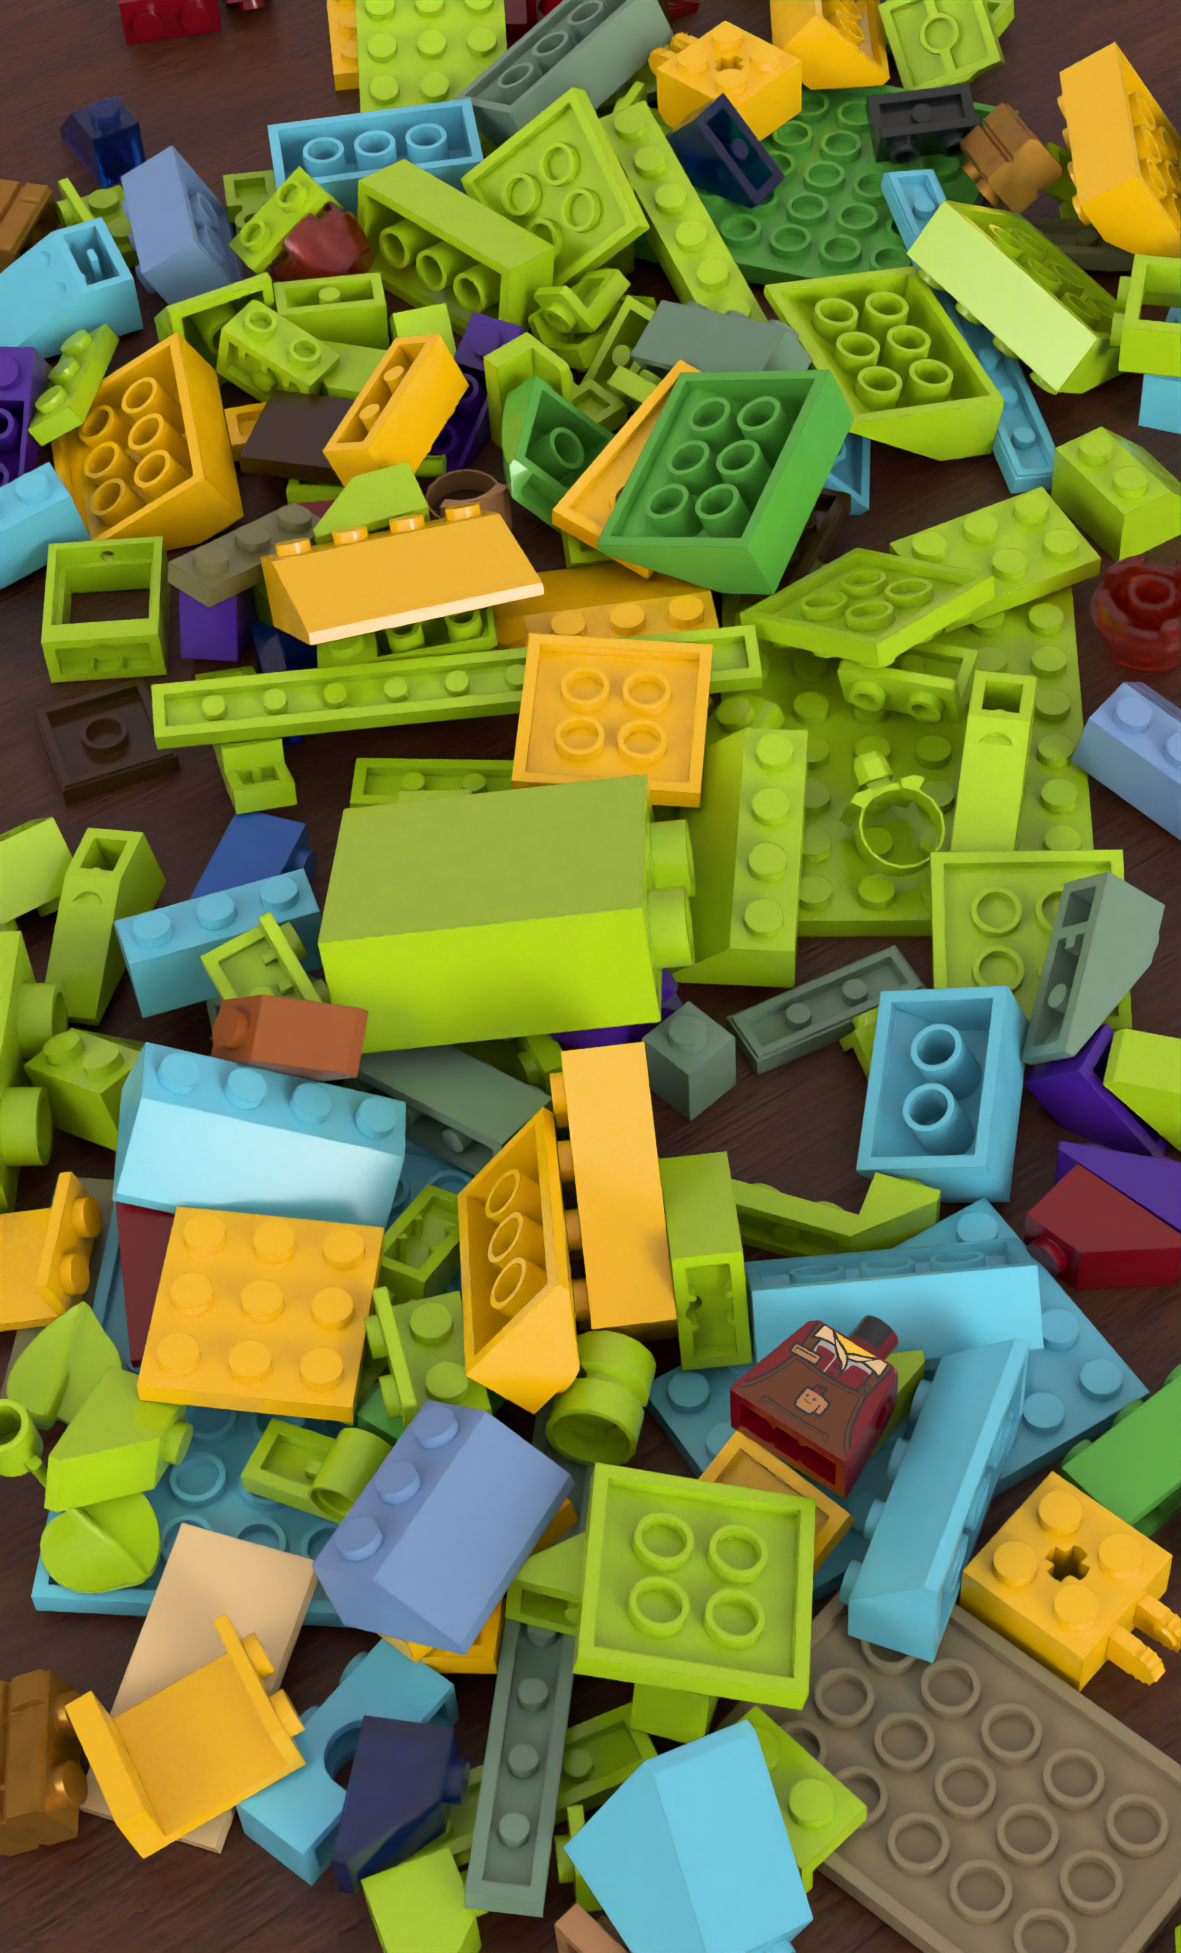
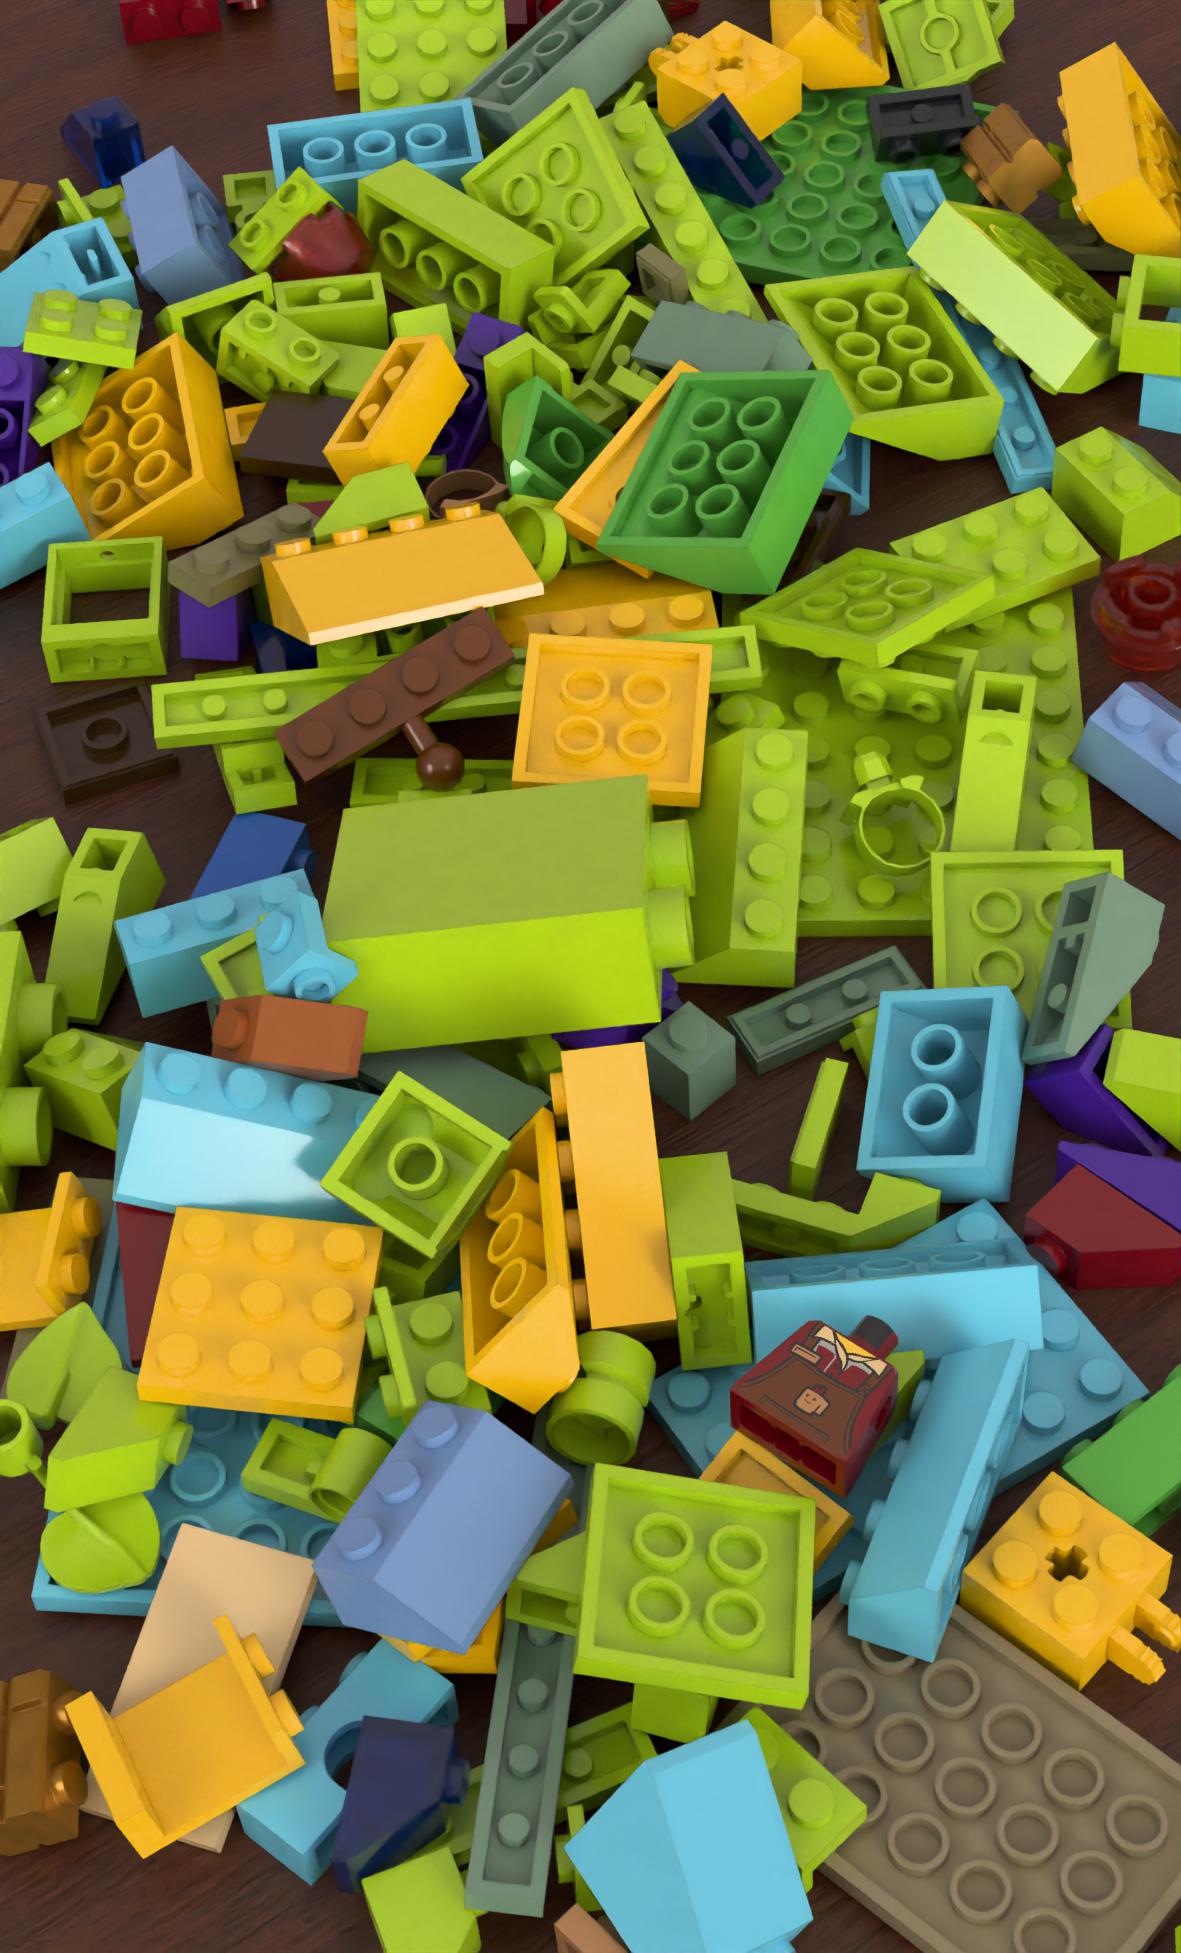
none -> lime plate [23,290,143,370]
none -> medium azure bracket [254,890,358,1003]
none -> reddish brown plate [273,606,515,792]
none -> lime slope [319,1070,514,1262]
none -> lime piece [494,494,567,587]
none -> olive tile [636,243,691,305]
none -> lime tile [787,1058,849,1202]

